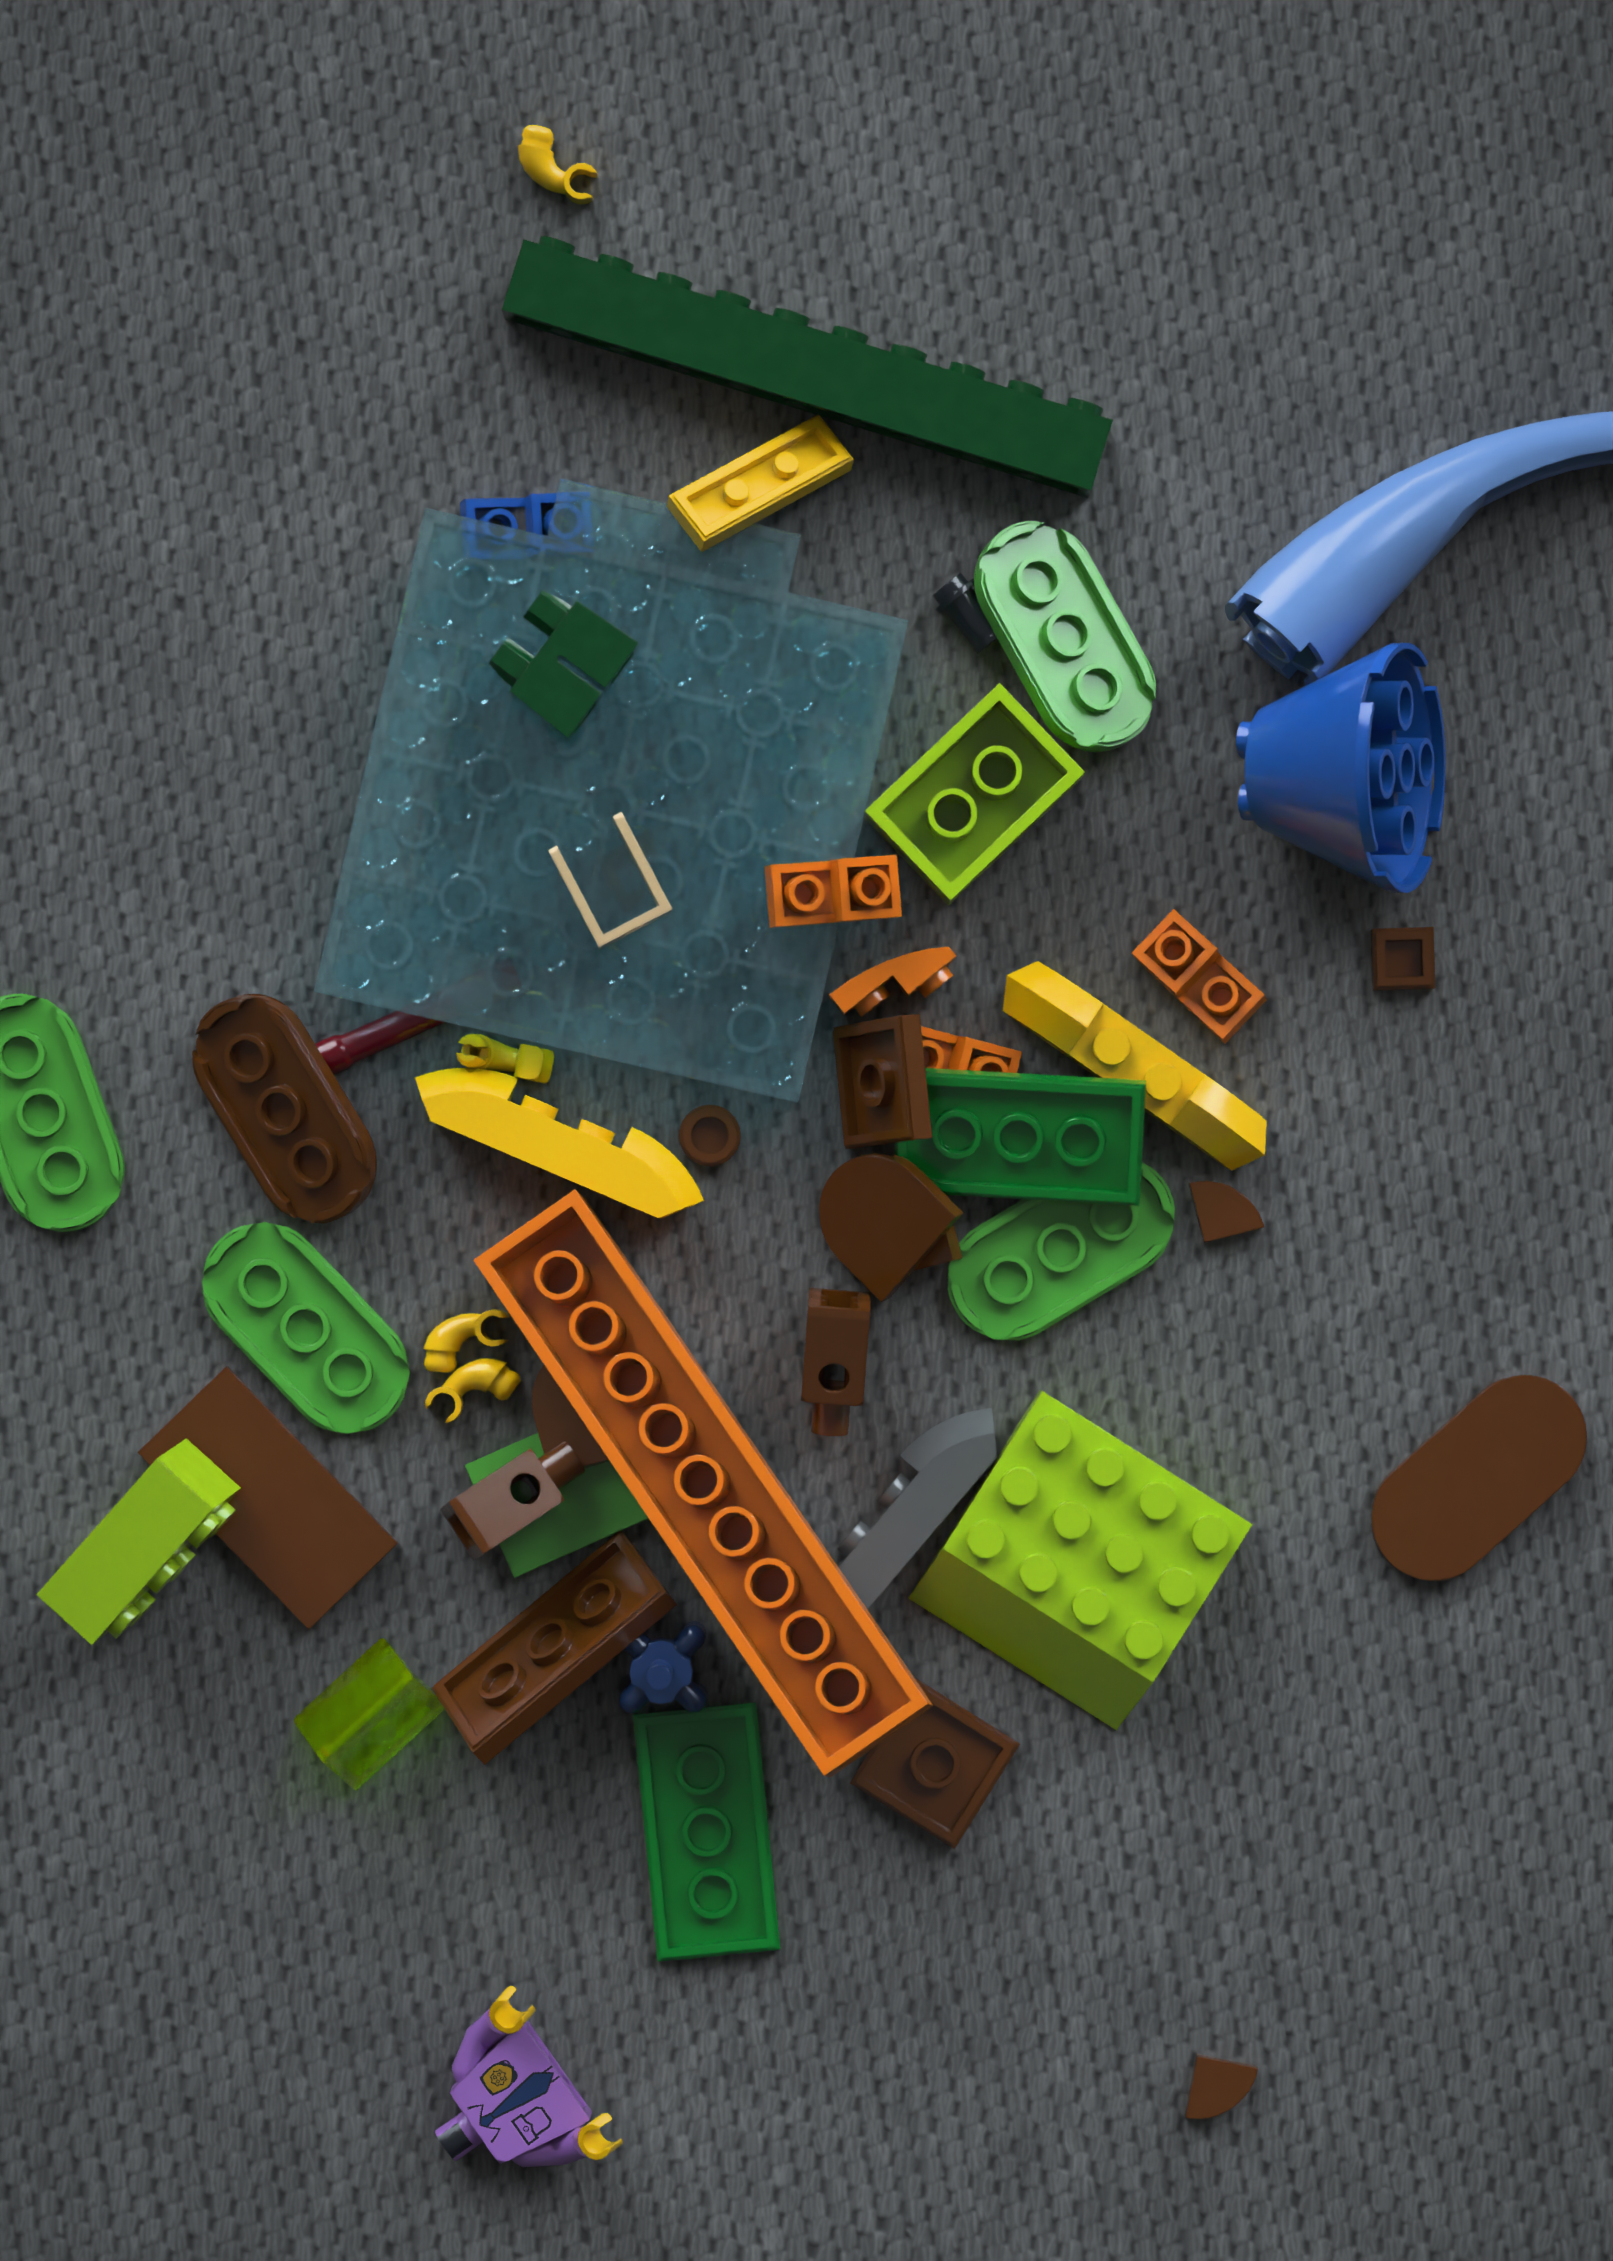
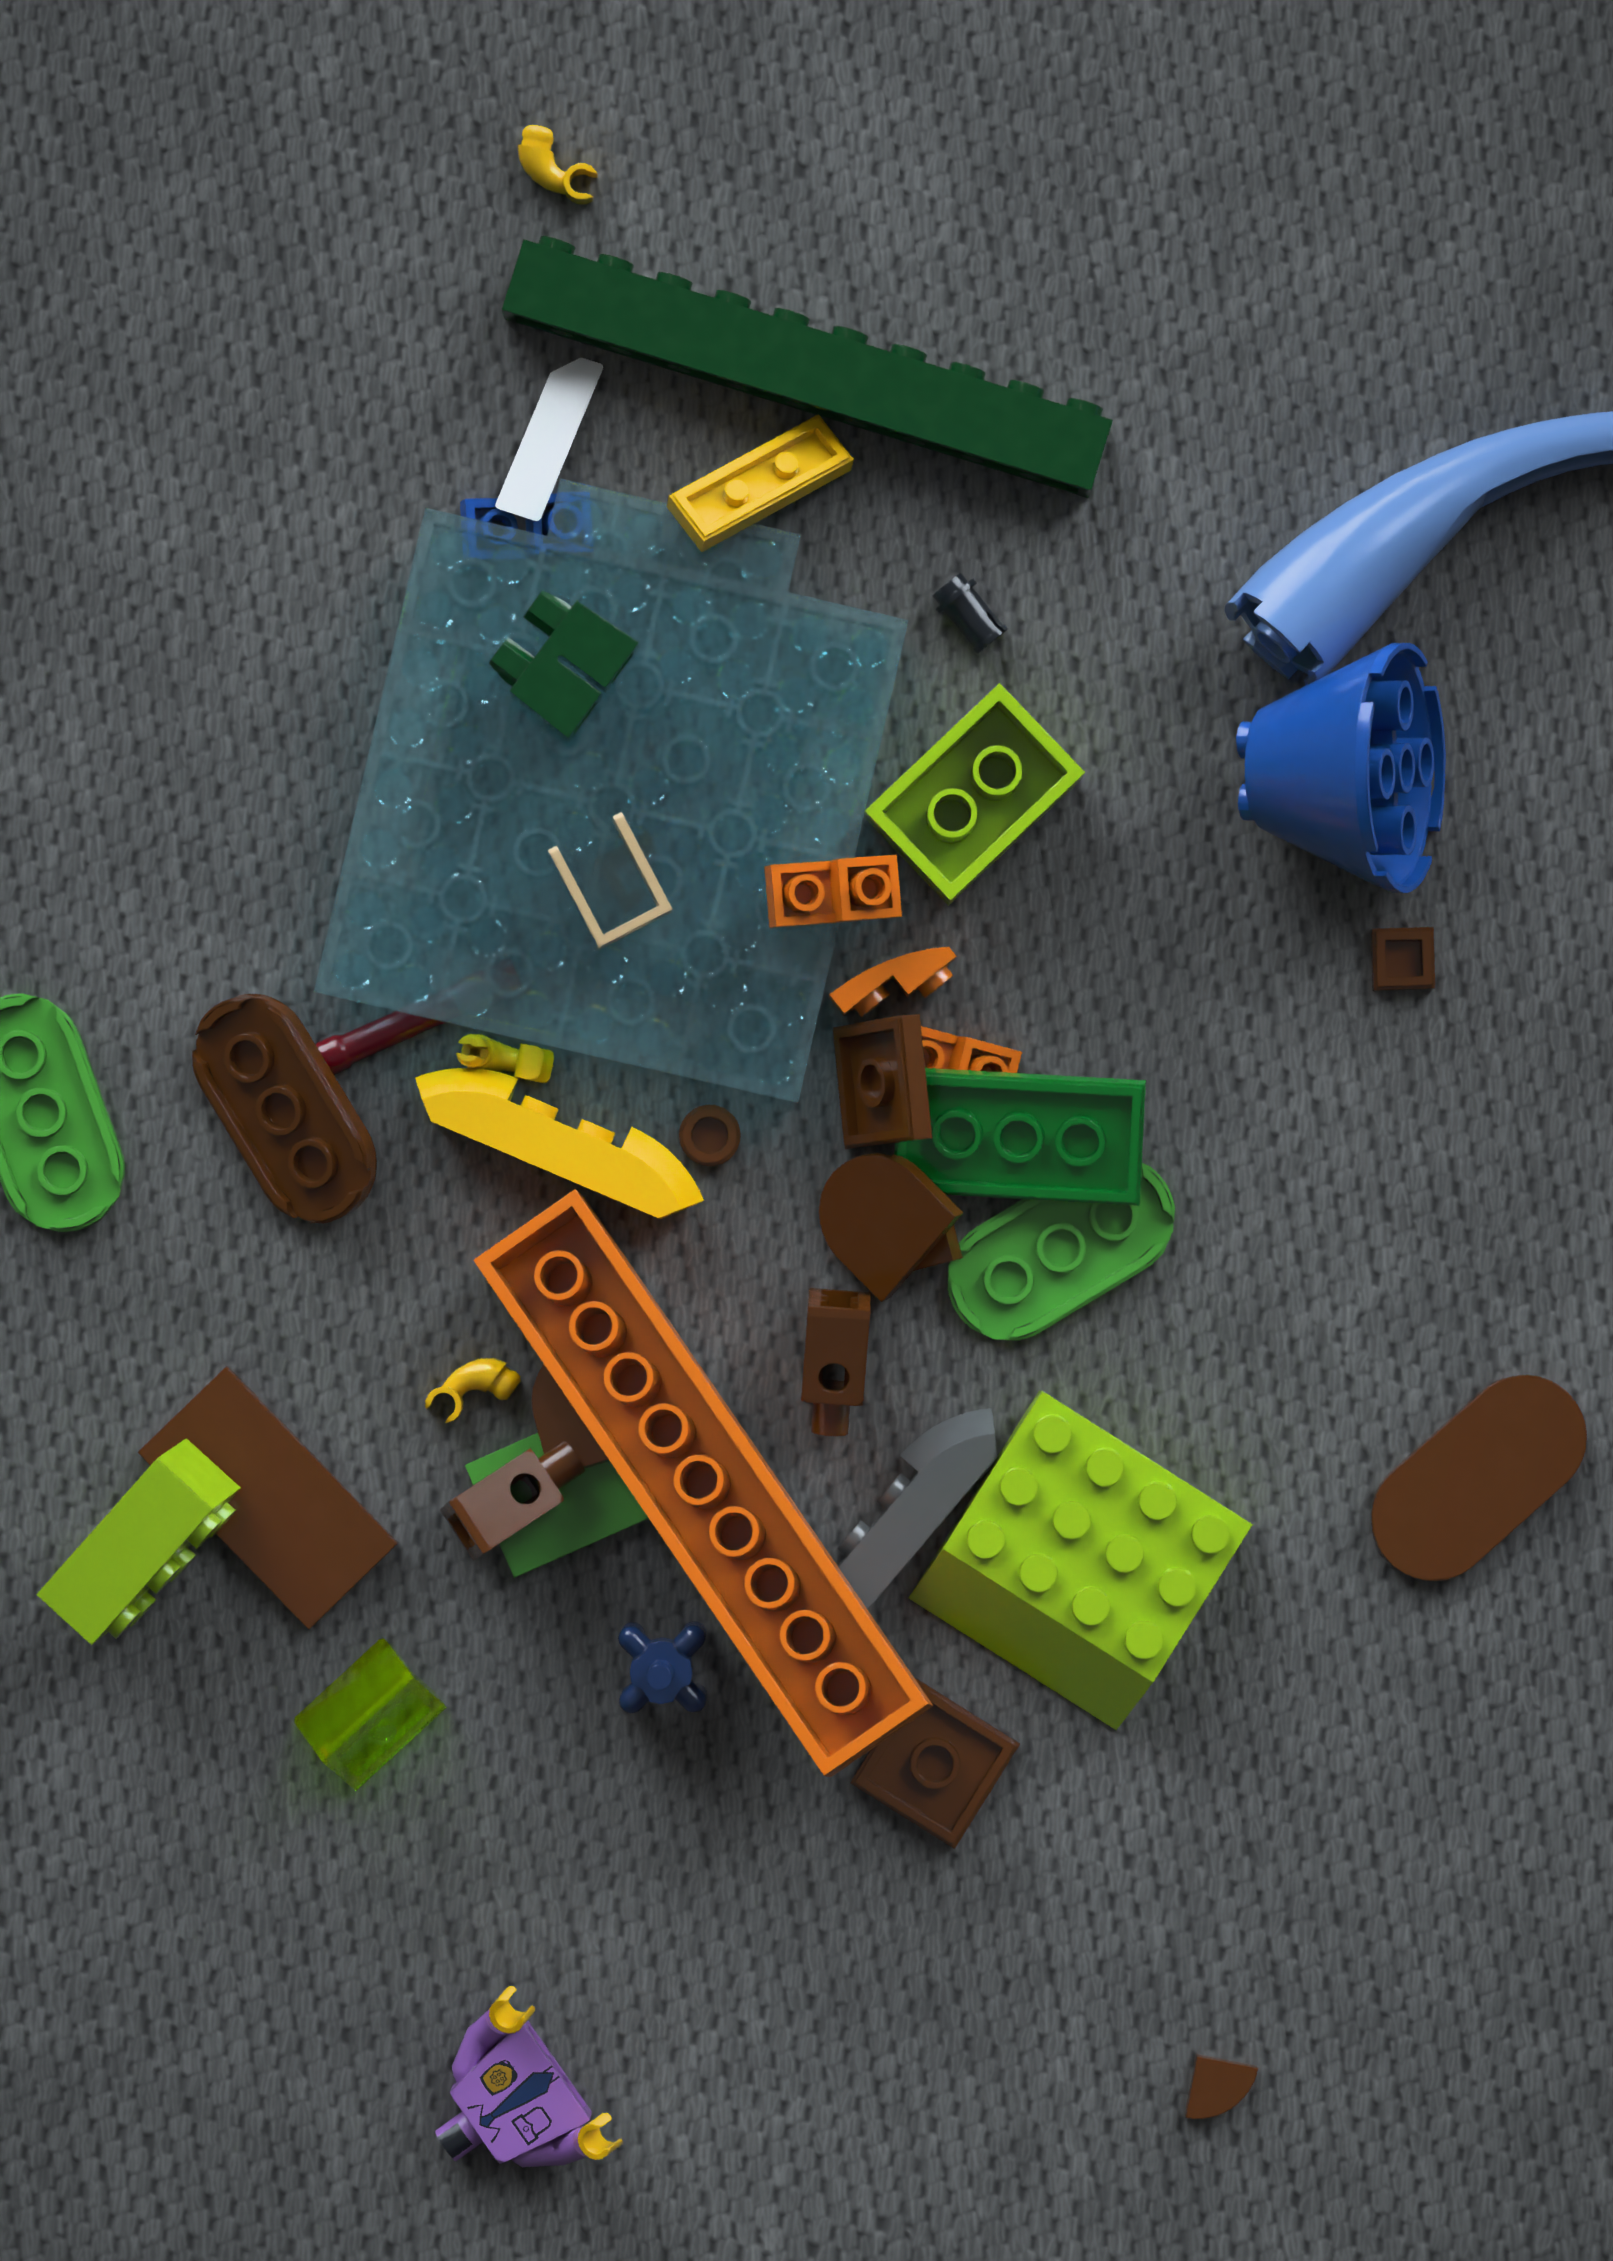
bright green tile [202,1222,410,1434] -> none
yellow arm [423,1309,510,1373] -> none
reddish brown tile [432,1530,677,1765] -> none
green tile [633,1702,780,1962] -> none
tile [974,521,1156,752] -> none
yellow brick [1003,961,1267,1171] -> none
orange slope [1131,909,1267,1044] -> none
reddish brown tile [1188,1181,1264,1243] -> none
none -> white sticker [496,358,603,521]

